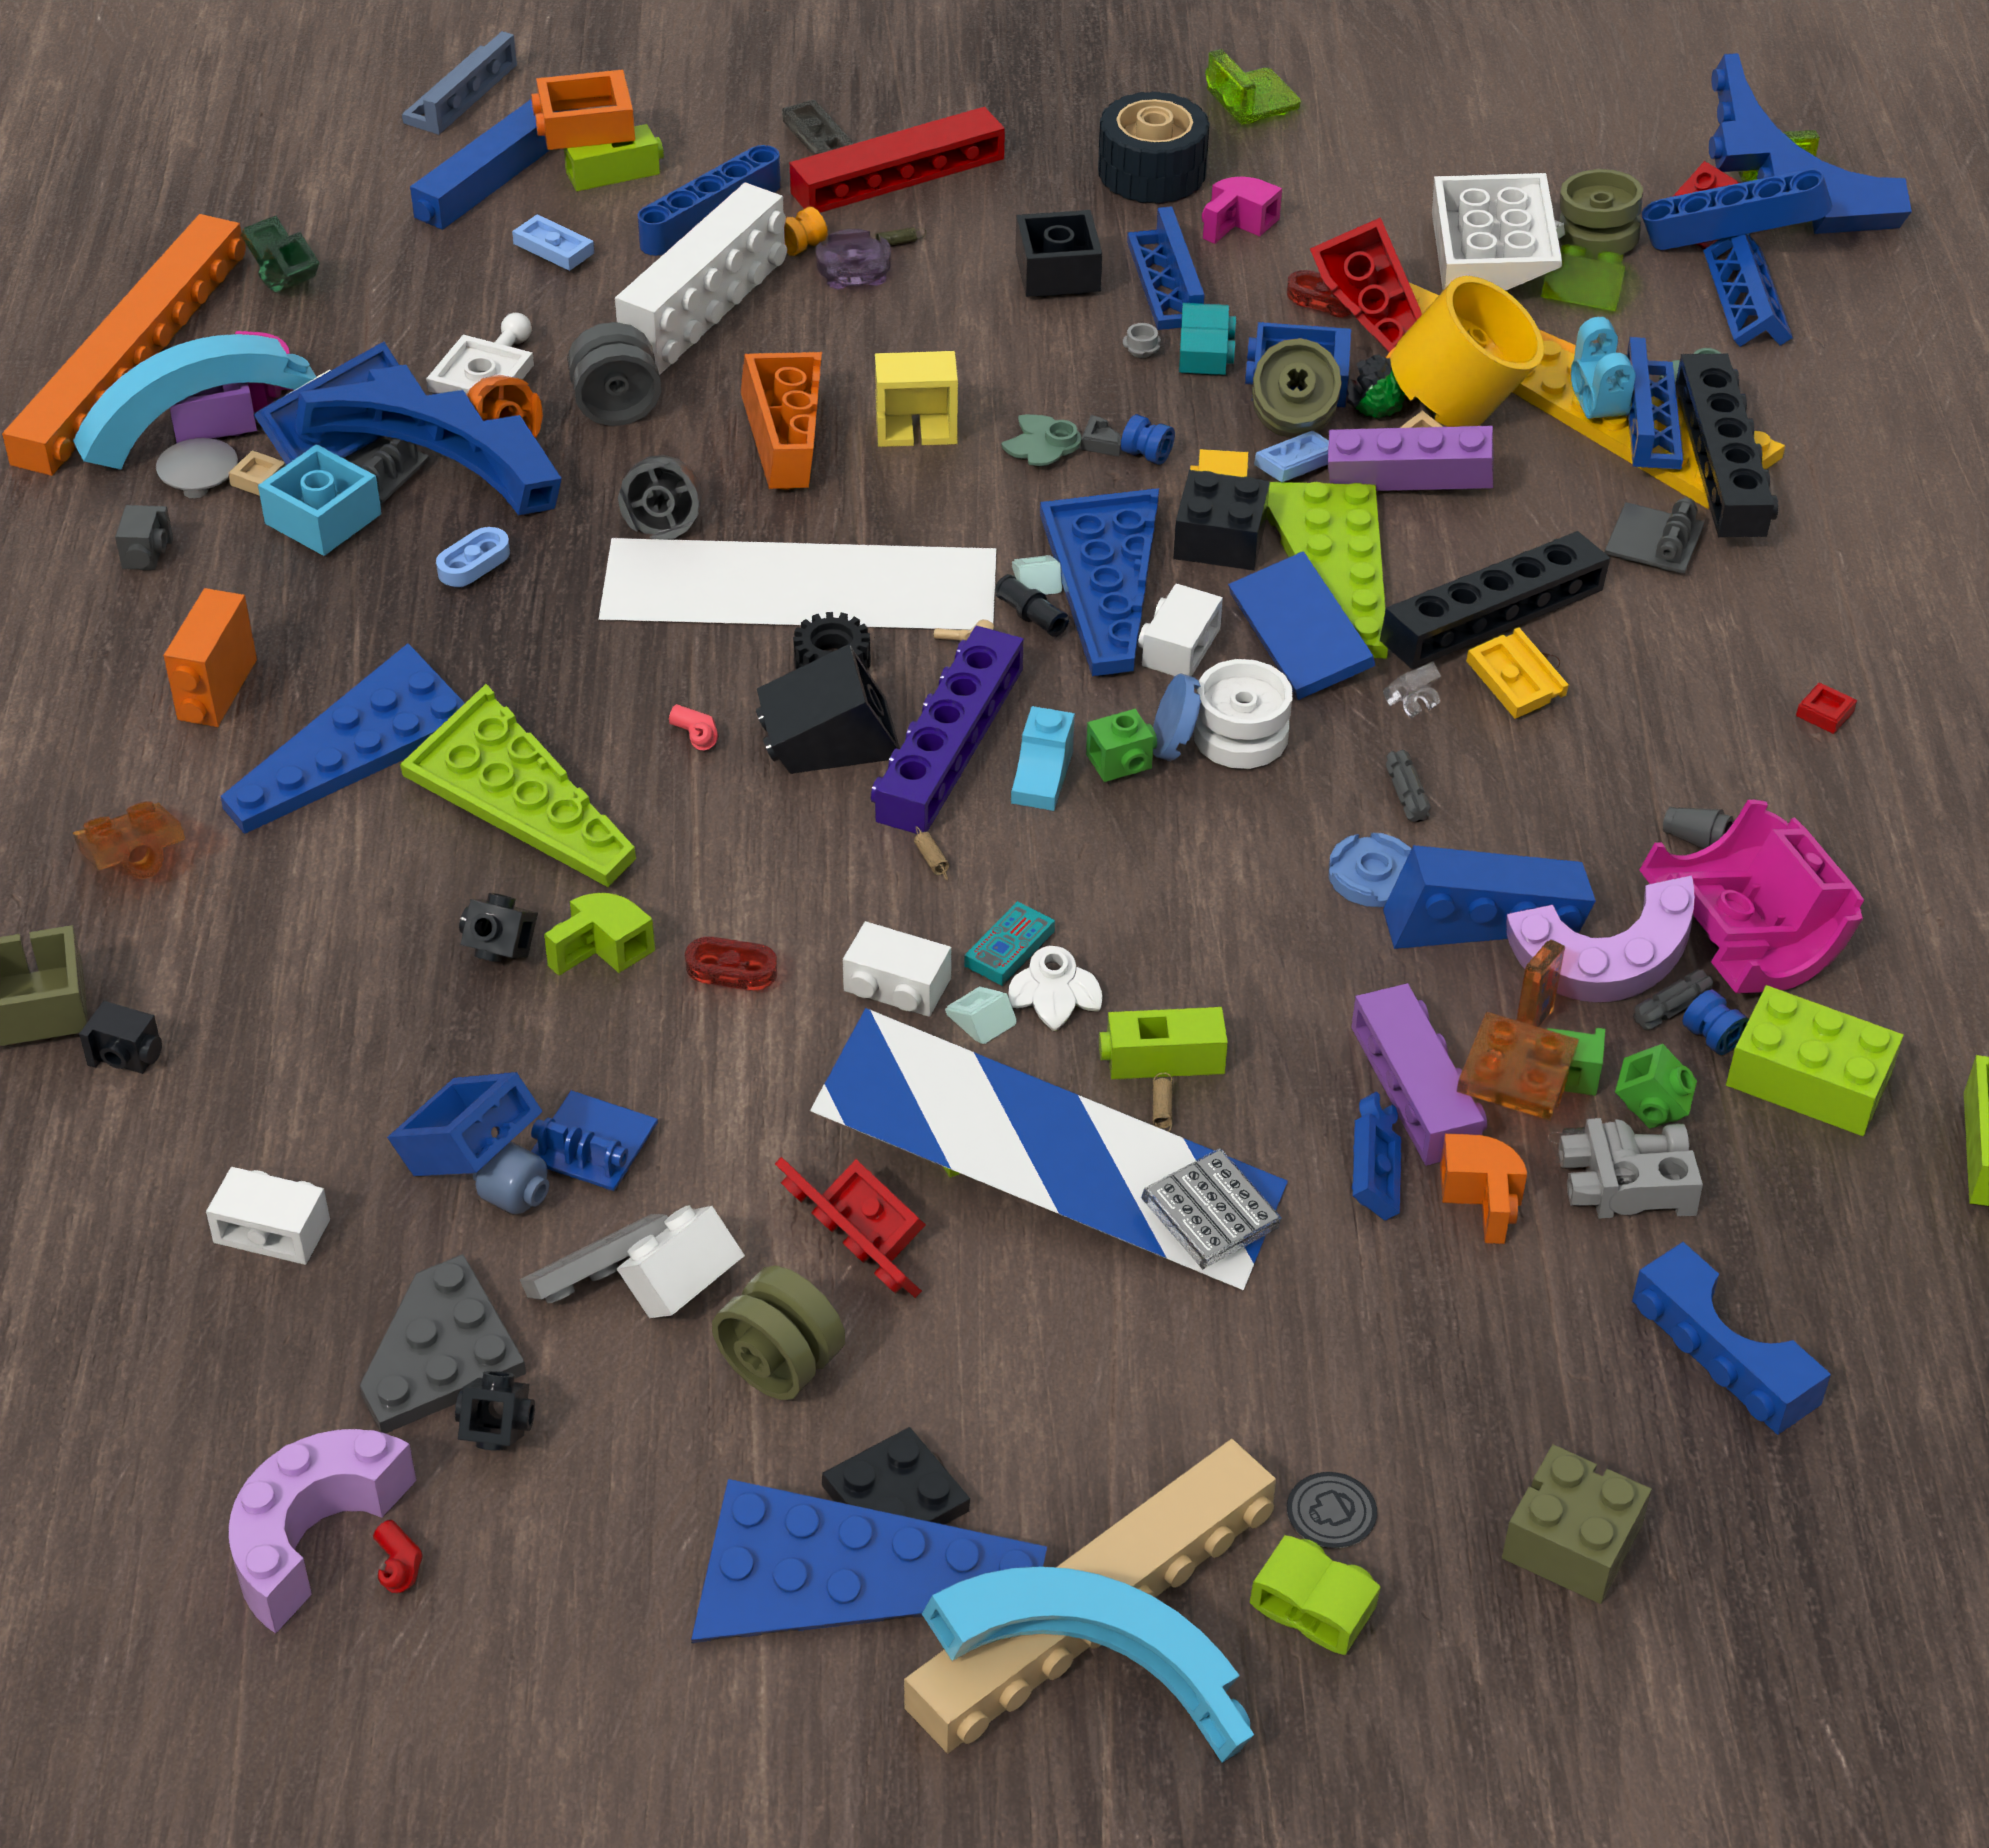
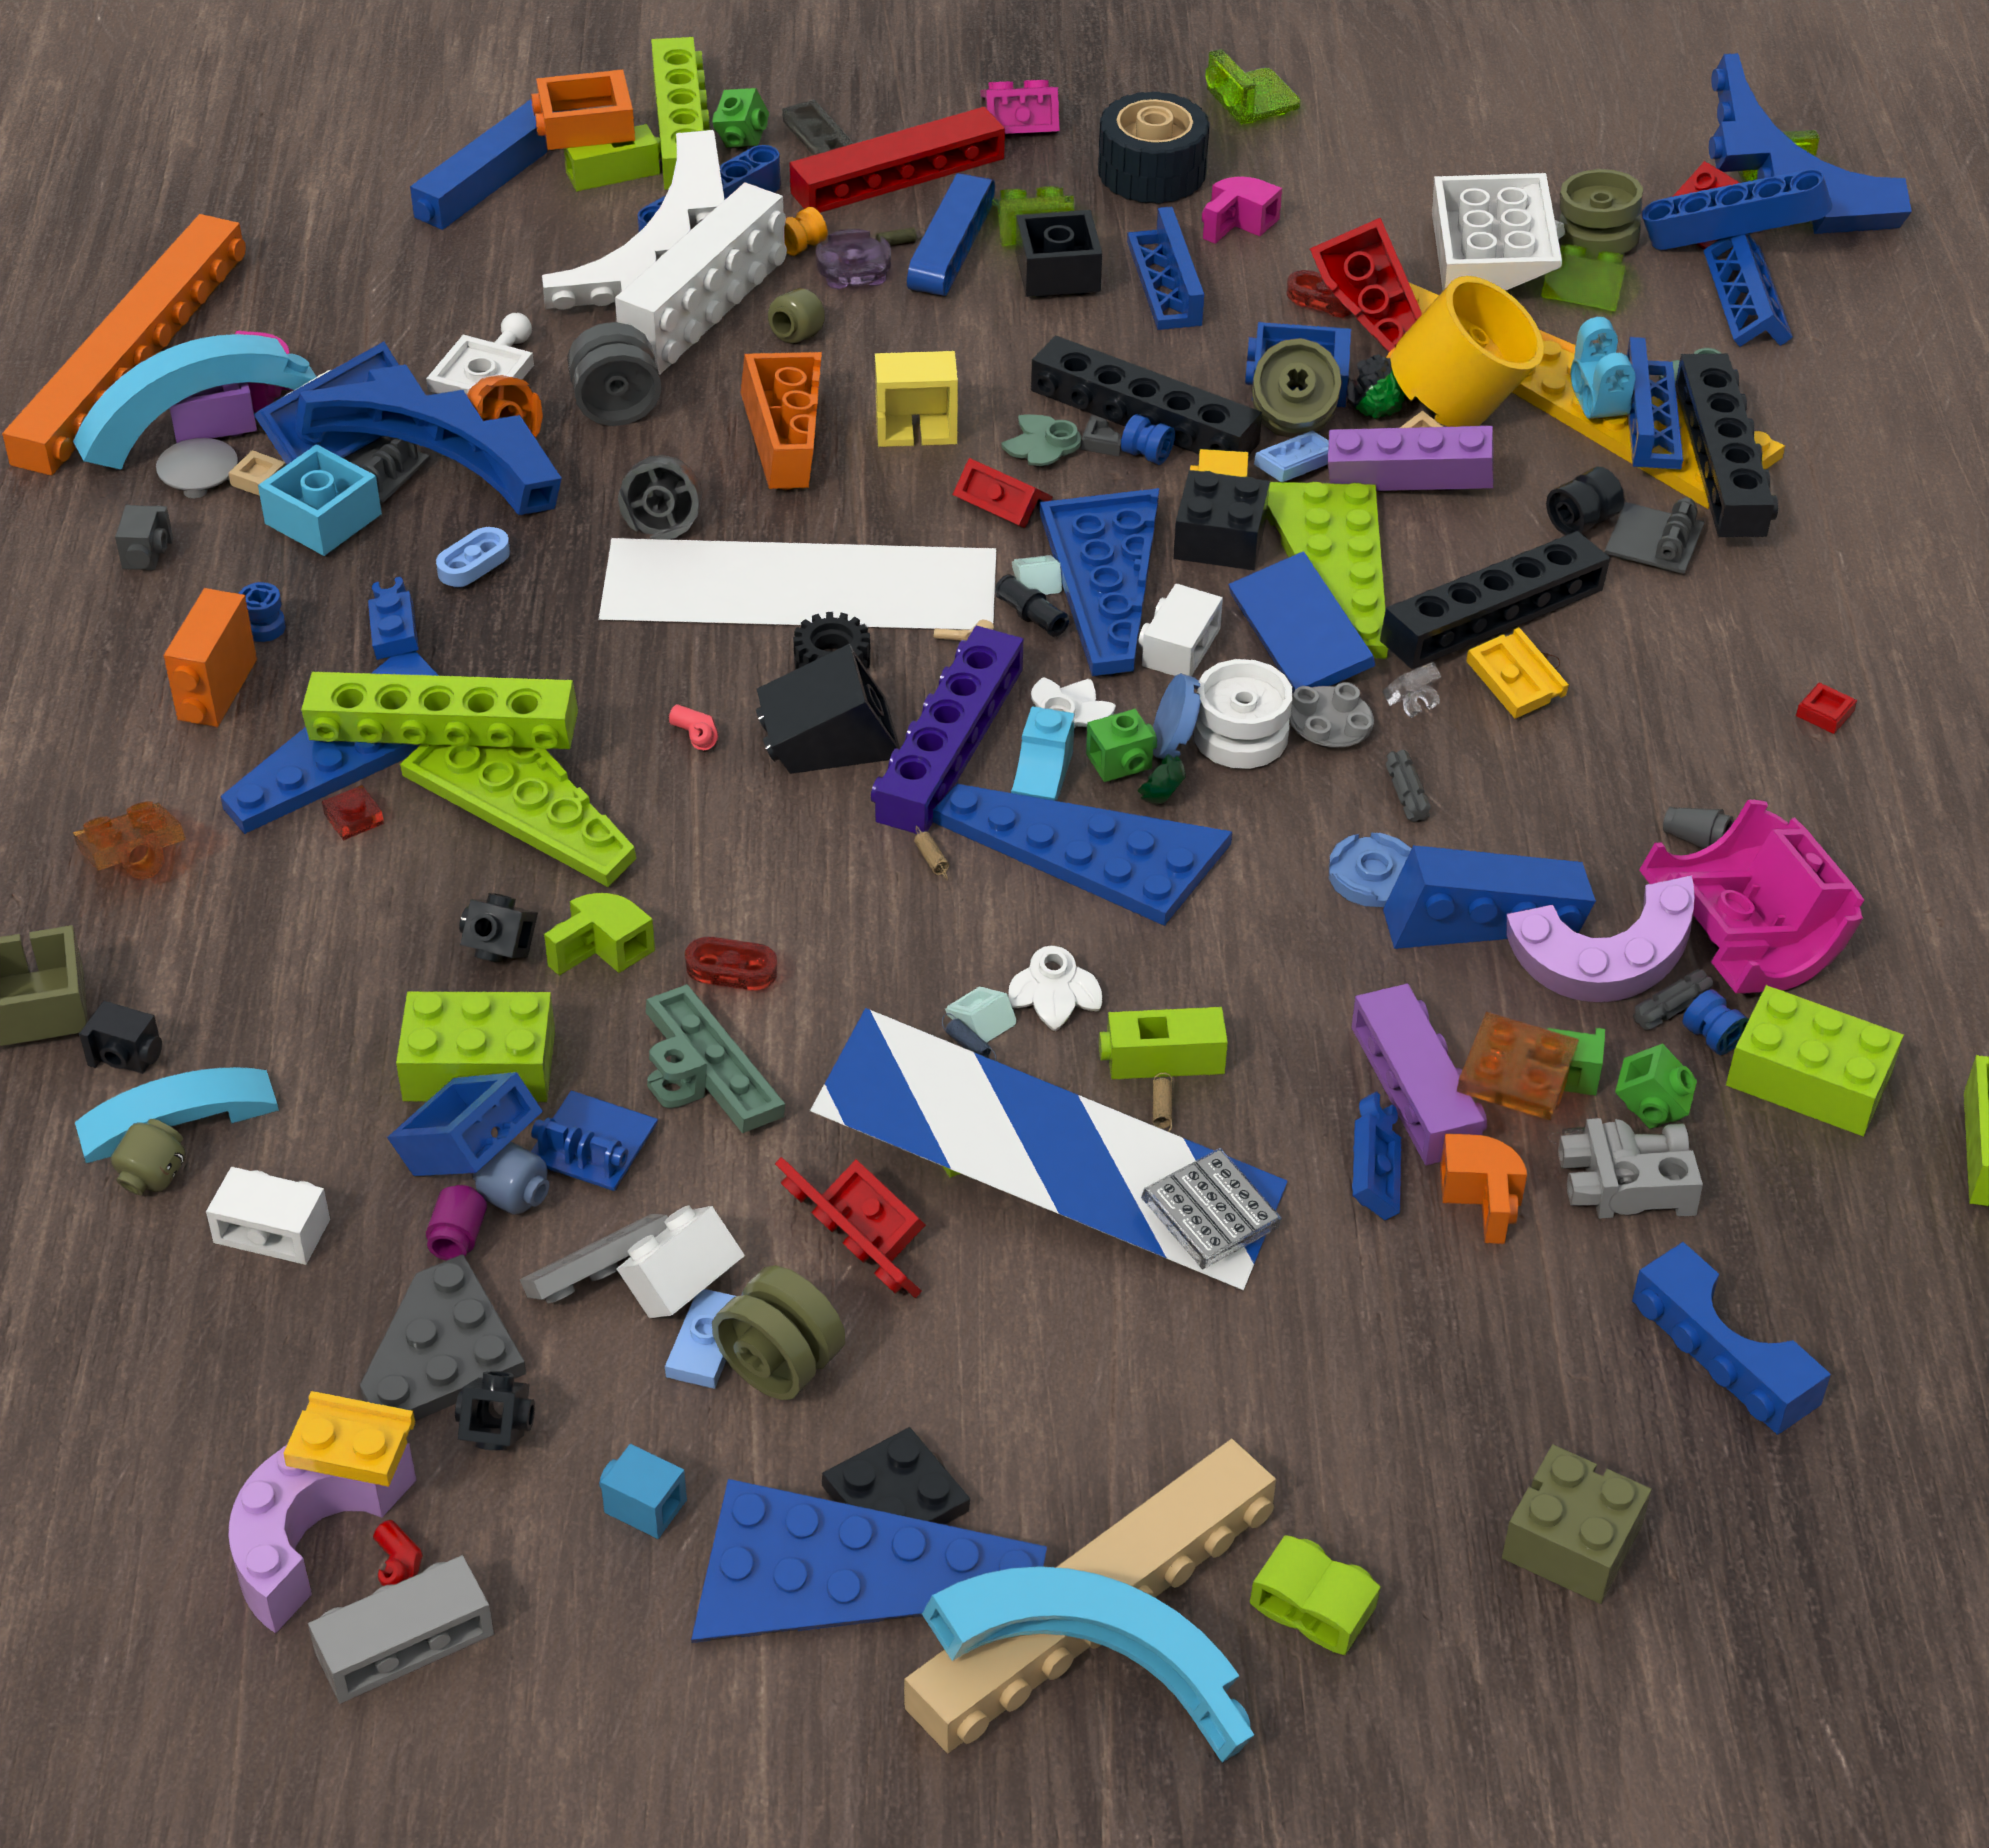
clear green brick [241,215,320,292] -> none
sand blue fence [402,31,517,135] -> none
light blue plate [512,214,594,271] -> none
white brick [843,921,951,1017] -> none
teal tile [964,901,1055,986] -> none
light grey plate [1123,323,1161,358] -> none
teal brick [1179,303,1236,375] -> none
sticker [1287,1472,1377,1548] -> none
clear orange tile [1515,939,1565,1038] -> none
none -> medium azure slope [75,1067,279,1163]
none -> olive head [110,1119,186,1195]
none -> blue wheel [239,582,286,642]
none -> yellow plate [283,1391,415,1487]
none -> lime brick [301,672,578,749]
none -> light grey brick [308,1555,494,1704]
none -> clear red plate [322,785,384,840]
none -> blue plate [368,577,419,660]
none -> lime brick [396,991,555,1102]
none -> magenta brick [426,1185,487,1261]
none -> white arch [542,130,724,310]
none -> dark azure brick [599,1444,687,1539]
none -> sand green plate [645,984,785,1133]
none -> lime brick [651,37,710,190]
none -> light blue plate [665,1289,736,1389]
none -> bright green brick [712,88,769,147]
none -> olive head [768,288,825,344]
none -> blue beam [907,173,995,296]
none -> blue wing [933,784,1232,926]
none -> sand blue piece [942,1013,996,1061]
none -> red panel [952,458,1053,528]
none -> dark pink bracket [980,80,1060,134]
none -> clear neon green bracket [992,186,1074,246]
none -> black brick [1031,335,1262,456]
none -> white plate [1031,677,1116,728]
none -> dark green plate [1138,754,1186,804]
none -> light grey dish [1289,682,1374,748]
none -> black wheel [1546,466,1625,536]

